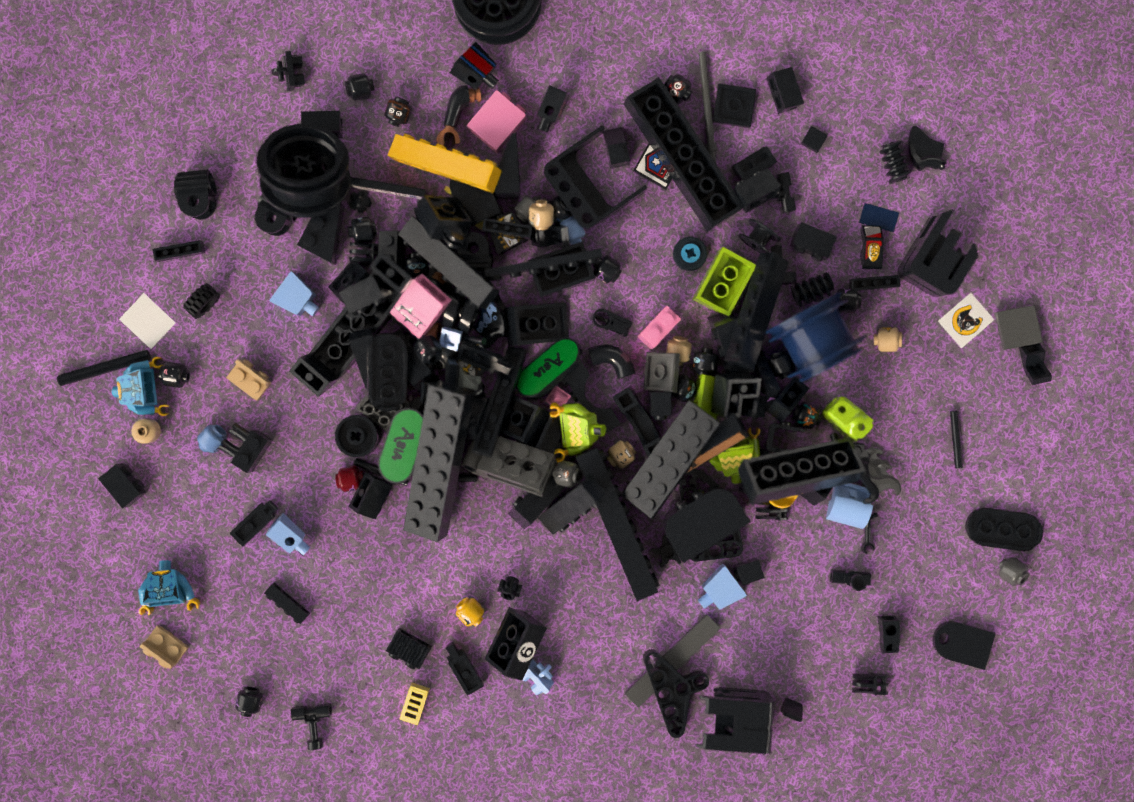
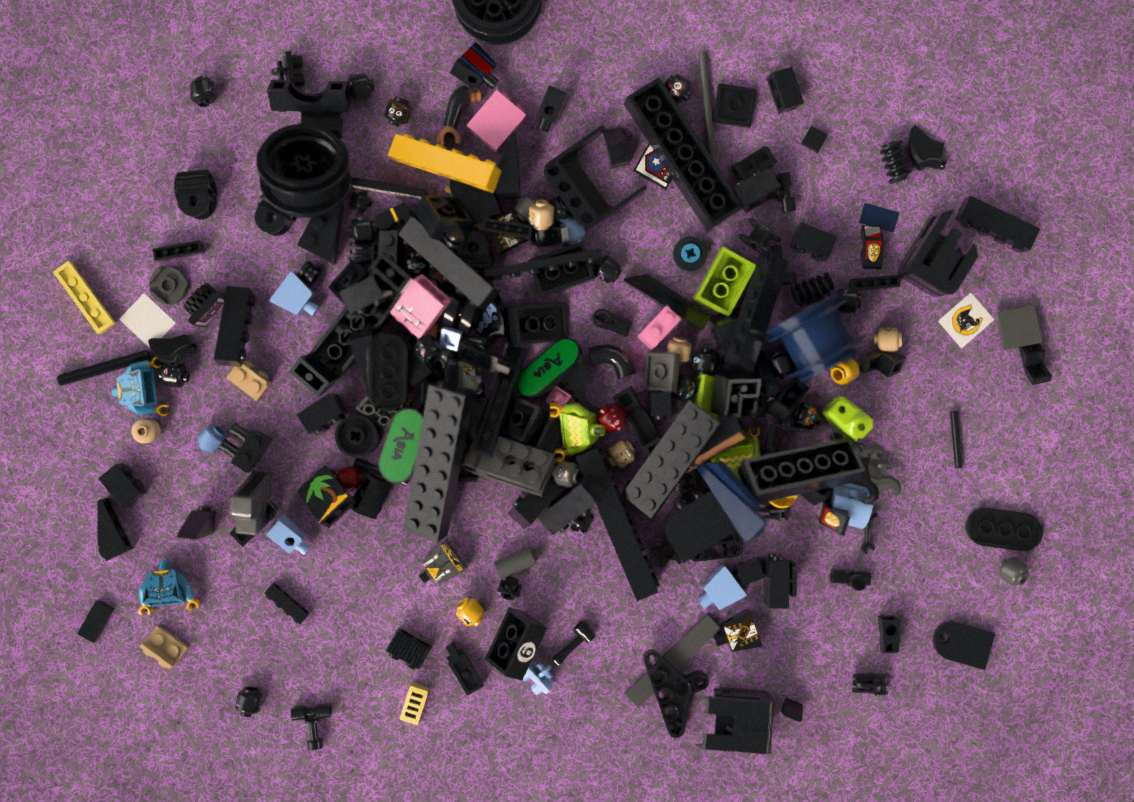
none -> light yellow plate [53,261,116,335]
none -> black tile [77,600,114,643]
none -> black slope [97,498,133,561]
none -> black arm [148,334,198,367]
none -> dark grey tile [149,267,189,305]
none -> black slope [177,506,216,540]
none -> tile [188,292,225,327]
none -> black head [190,76,216,107]
none -> black brick [214,286,256,367]
none -> dark grey brick [231,470,273,535]
none -> black arch [267,80,351,113]
none -> black brick [296,393,348,435]
none -> black panel [297,465,357,528]
none -> black wheel [298,261,322,285]
none -> black leg [375,202,412,231]
none -> torso [419,539,467,584]
none -> dark grey brick [494,547,539,579]
none -> black brick [552,620,596,666]
none -> black plant [570,515,592,533]
none -> dark red head [598,403,627,432]
none -> black wedge [623,274,711,331]
none -> dark blue wedge [697,459,768,542]
none -> torso [713,608,762,652]
none -> black brick [763,553,797,609]
none -> slope [817,499,850,536]
none -> yellow head [830,358,860,385]
none -> black slope [859,350,906,377]
none -> black brick [955,196,1040,253]

